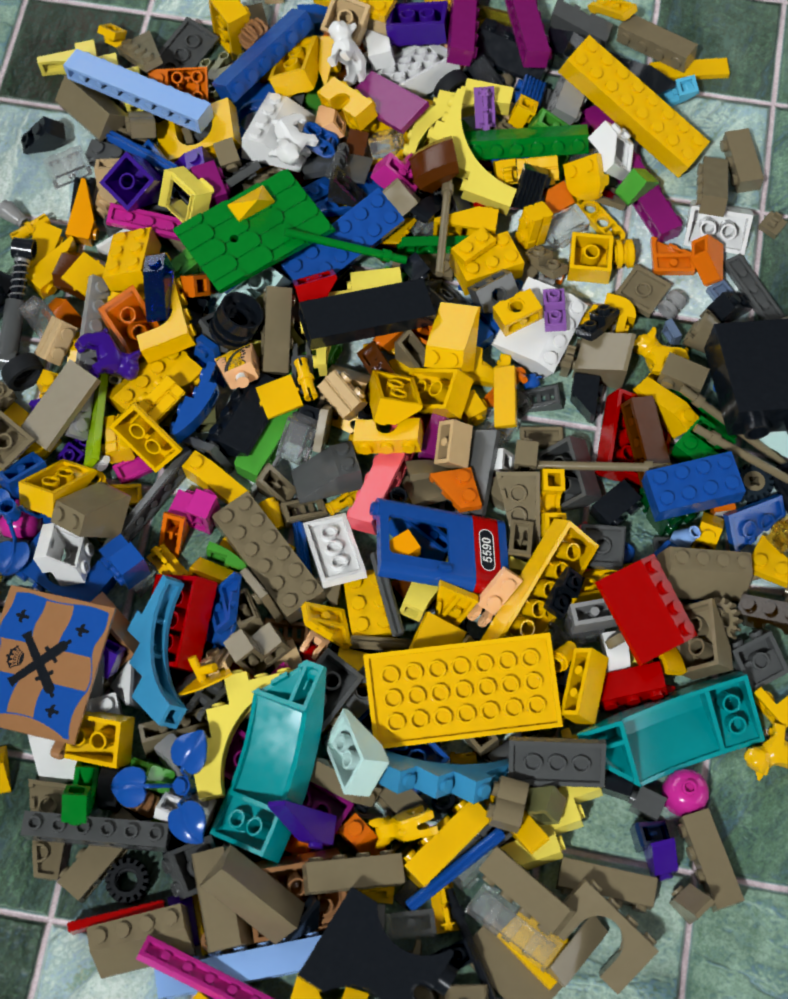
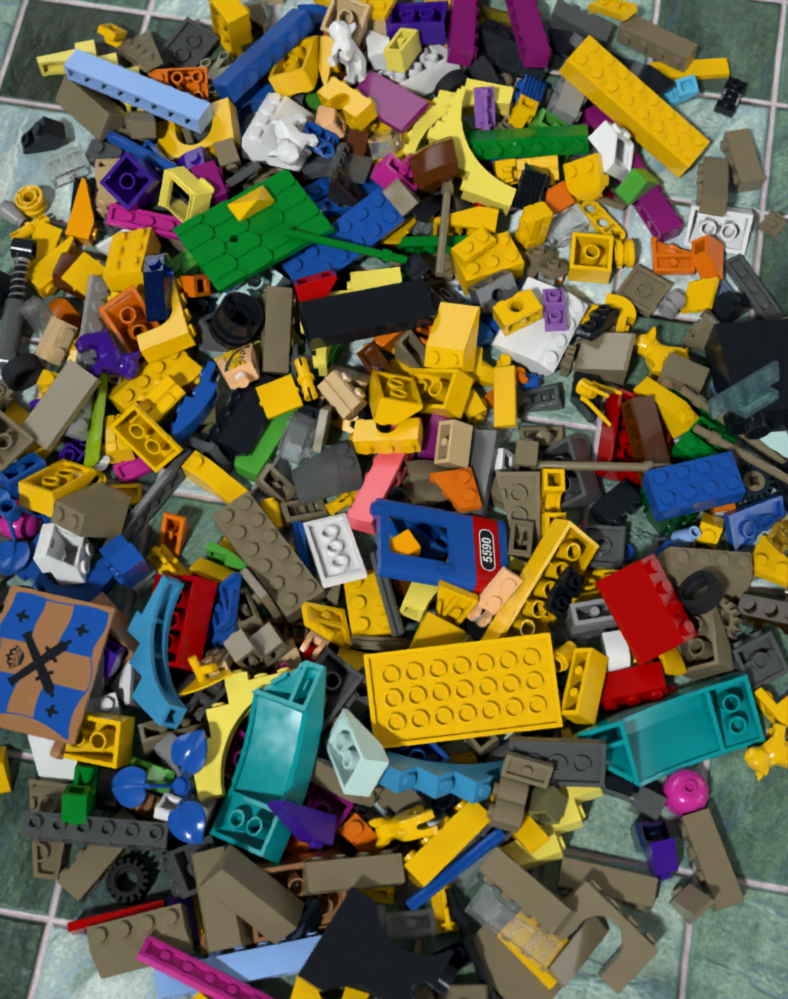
dark pink brick [168,488,220,535] -> none
blue wing [193,334,228,388] -> none
medium nougat gear [238,17,270,50] -> none
dark tan tile [605,632,625,649] -> none
sand blue tile [662,318,682,347] -> none
none -> yellow wheel [15,185,48,218]
none -> light yellow brick [383,28,422,73]
none -> dark tan plate [500,751,554,789]
none -> dark tan hinge [534,427,552,446]
none -> yellow plant [576,378,623,427]
none -> black tyre [677,571,724,615]
none -> yellow piece [681,277,720,314]
none -> clear light blue bracket [708,360,779,420]
none -> black slope [713,76,748,118]

